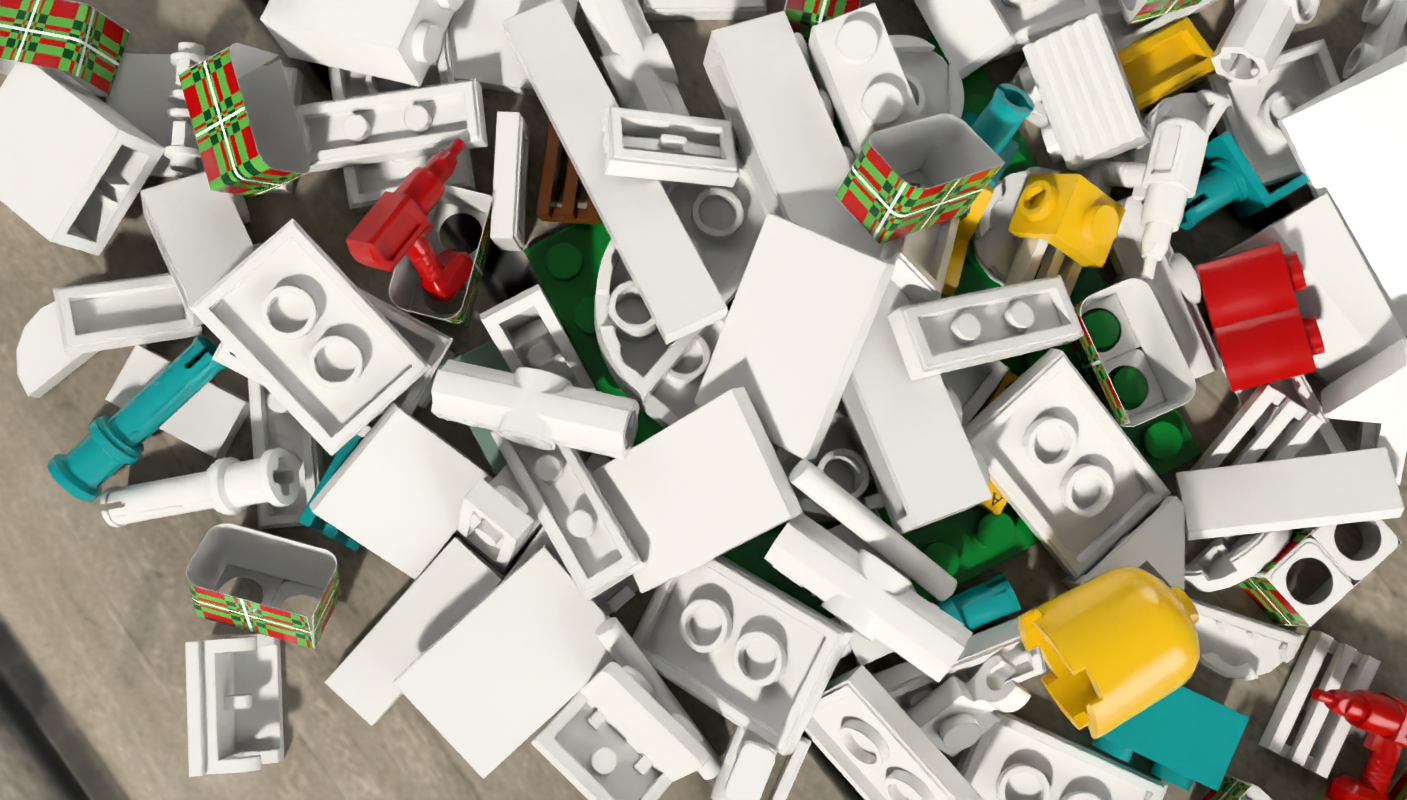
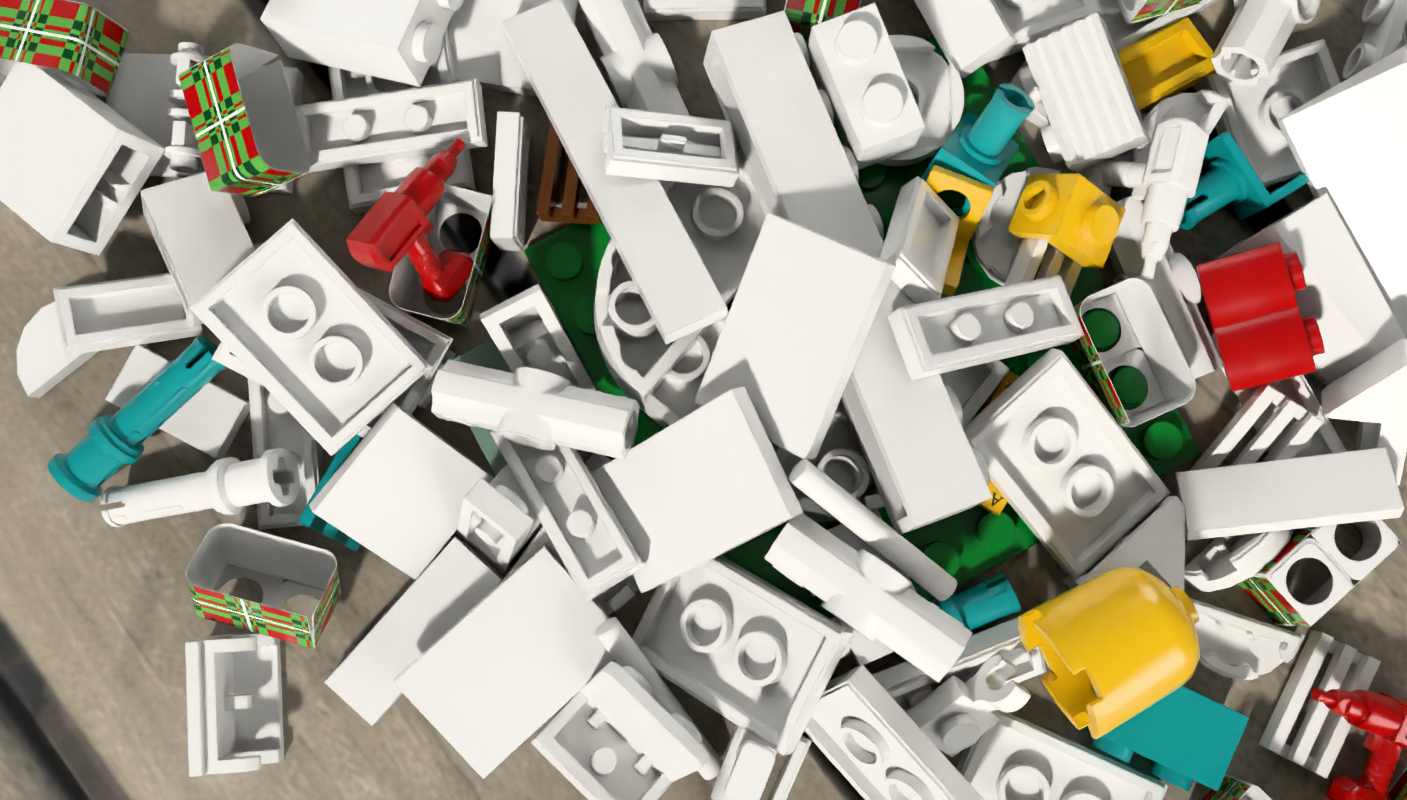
piece [835,113,1005,244] -> none

